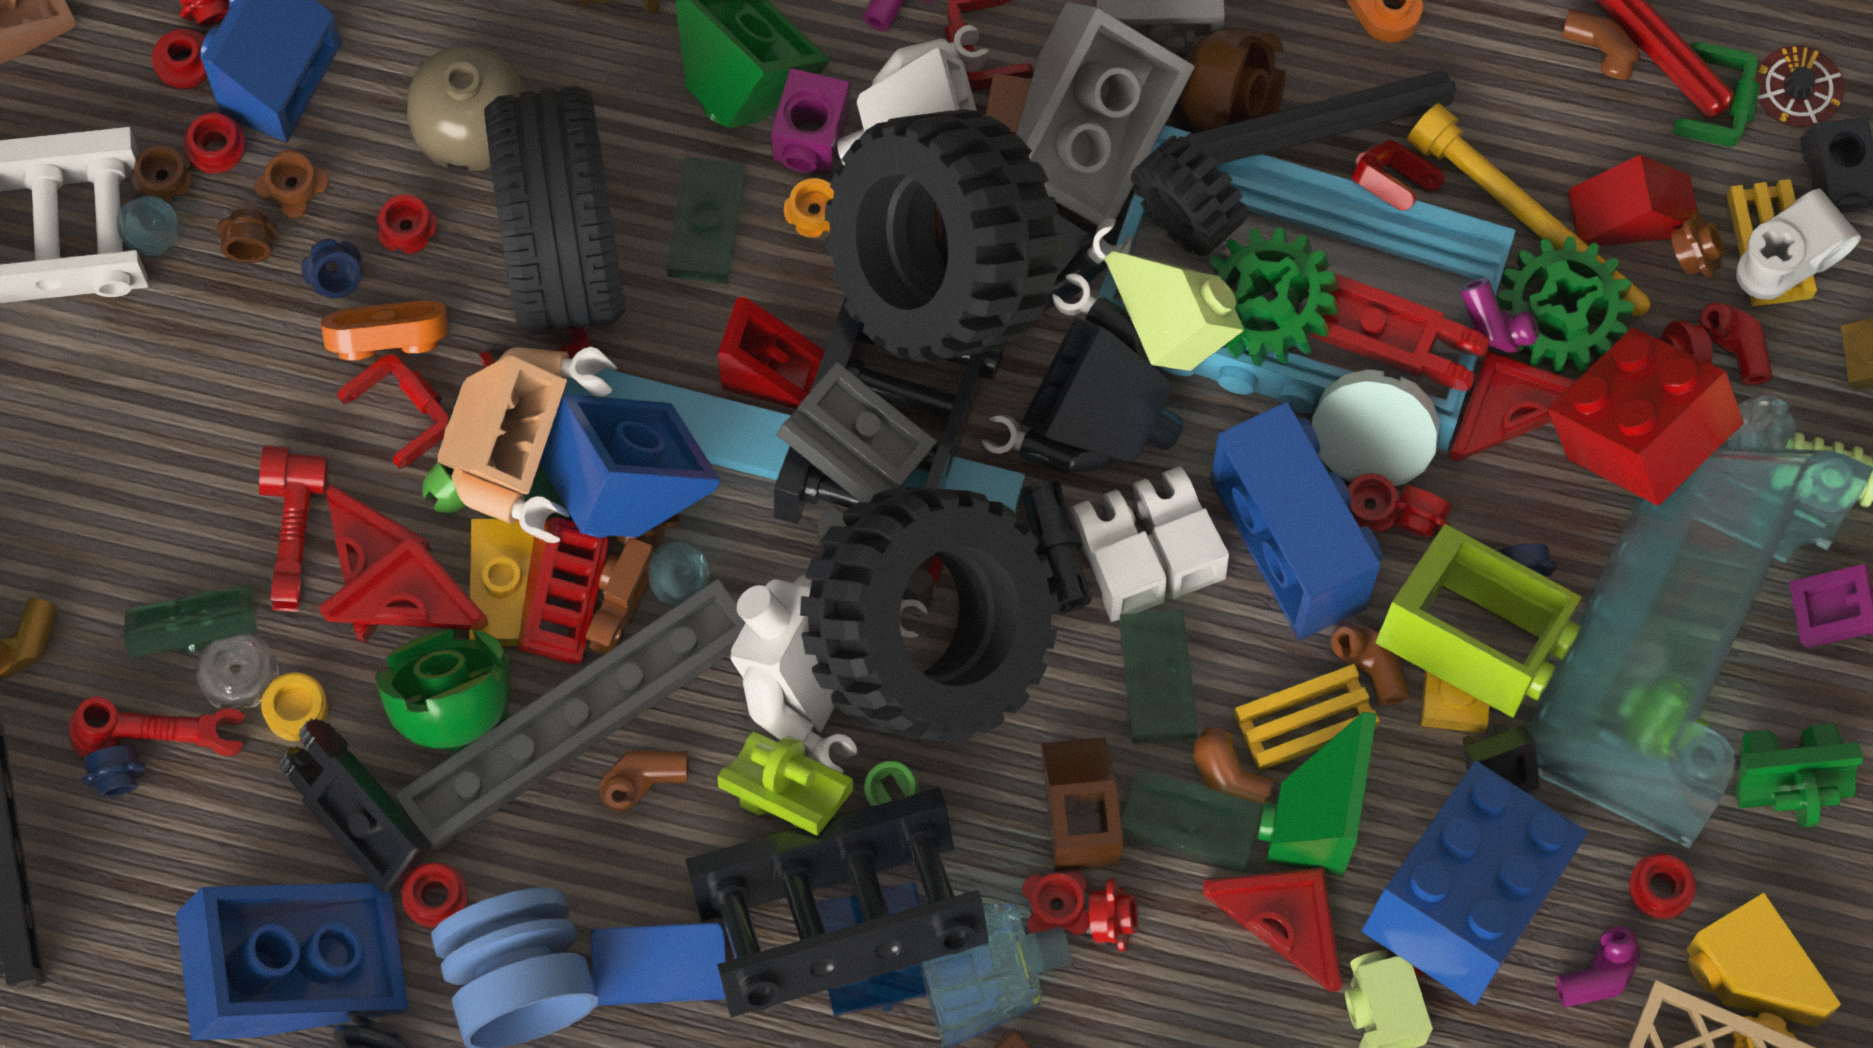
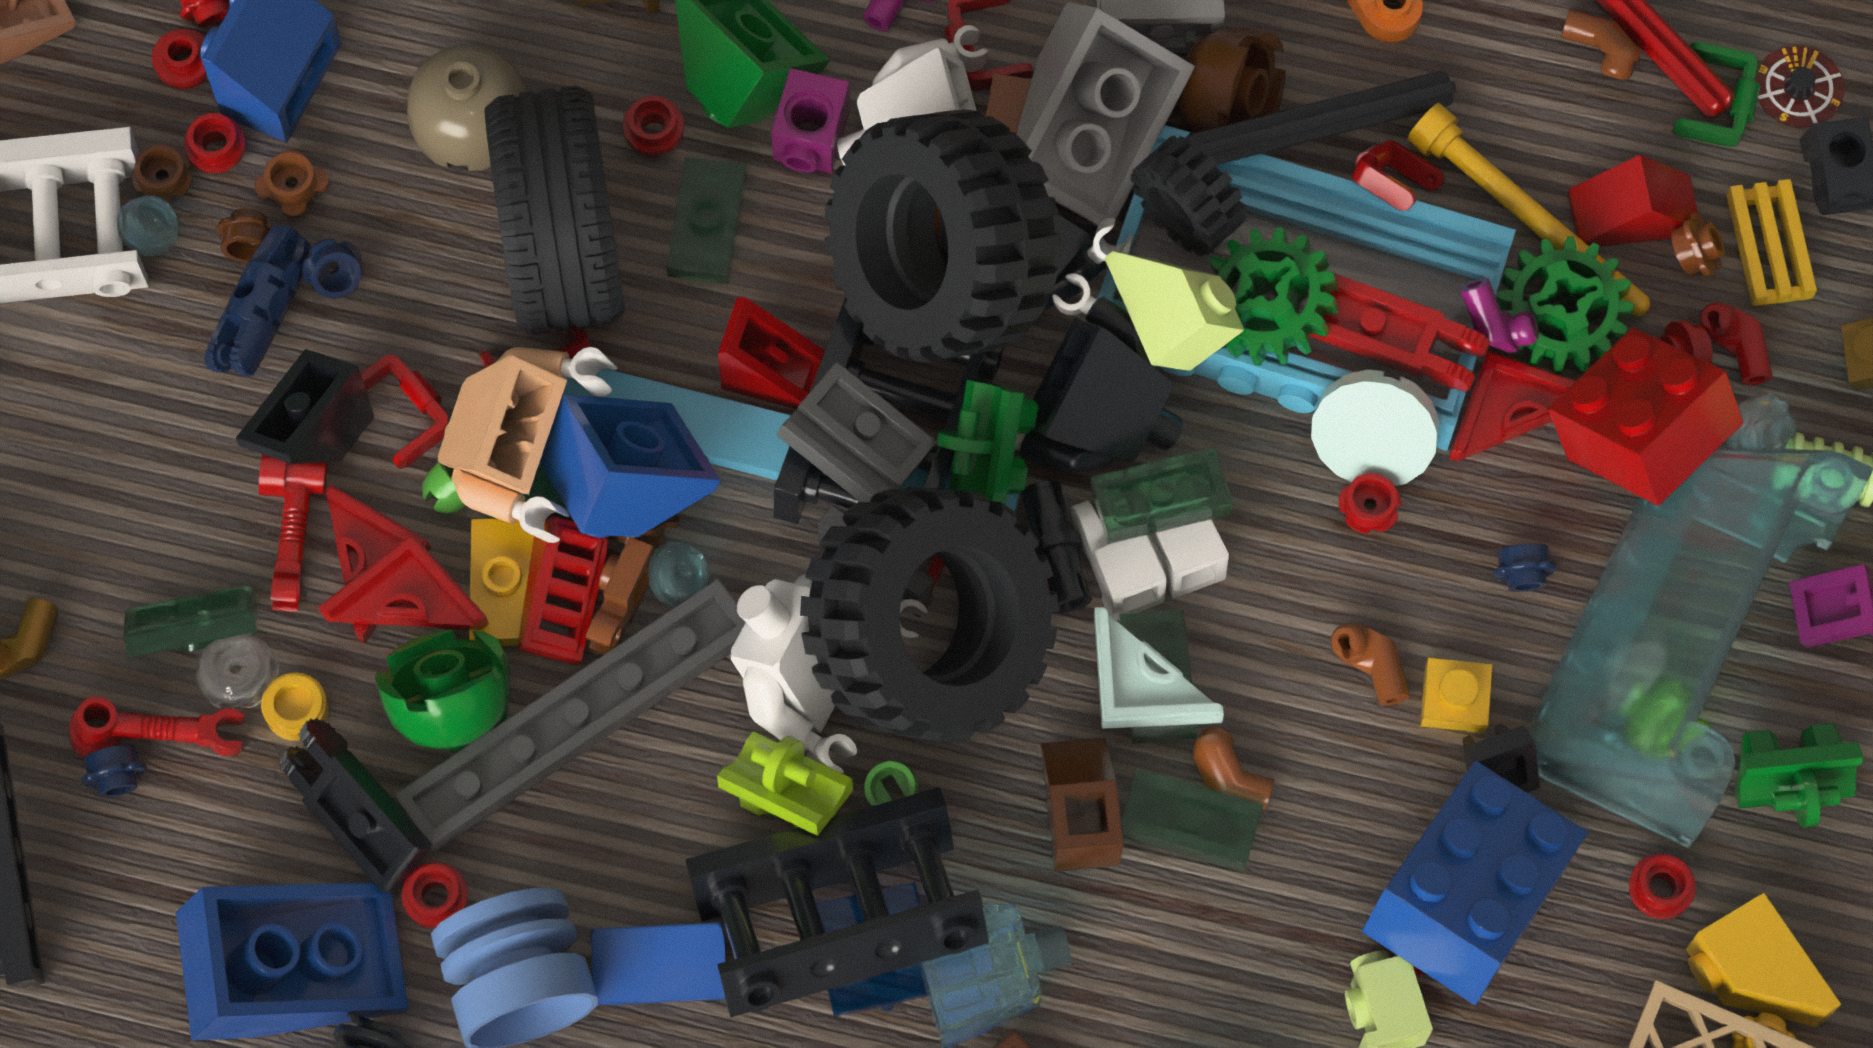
orange plate [321,300,449,360] -> none
red plate [376,194,437,254] -> none
dark orange arm [599,750,688,812] -> none
light orange plate [783,178,834,238] -> none
red plate [1022,871,1090,939] -> none
red plate [1089,878,1138,952] -> none
red tile [1202,867,1342,992] -> none
blue brick [1210,402,1382,641] -> none
yellow tile [1234,664,1380,772] -> none
green slope [1257,712,1377,877] -> none
lime window [1375,524,1582,718] -> none
red plate [1395,485,1452,538] -> none
magenta arm [1555,926,1641,1008] -> none
white piece [1736,189,1861,300] -> none
none -> dark blue hinge [203,225,311,377]
none -> black slope [236,349,374,464]
none -> red plate [623,95,684,156]
none -> green hips [936,379,1038,505]
none -> clear green plate [1091,447,1233,544]
none -> light aqua tile [1094,607,1224,729]

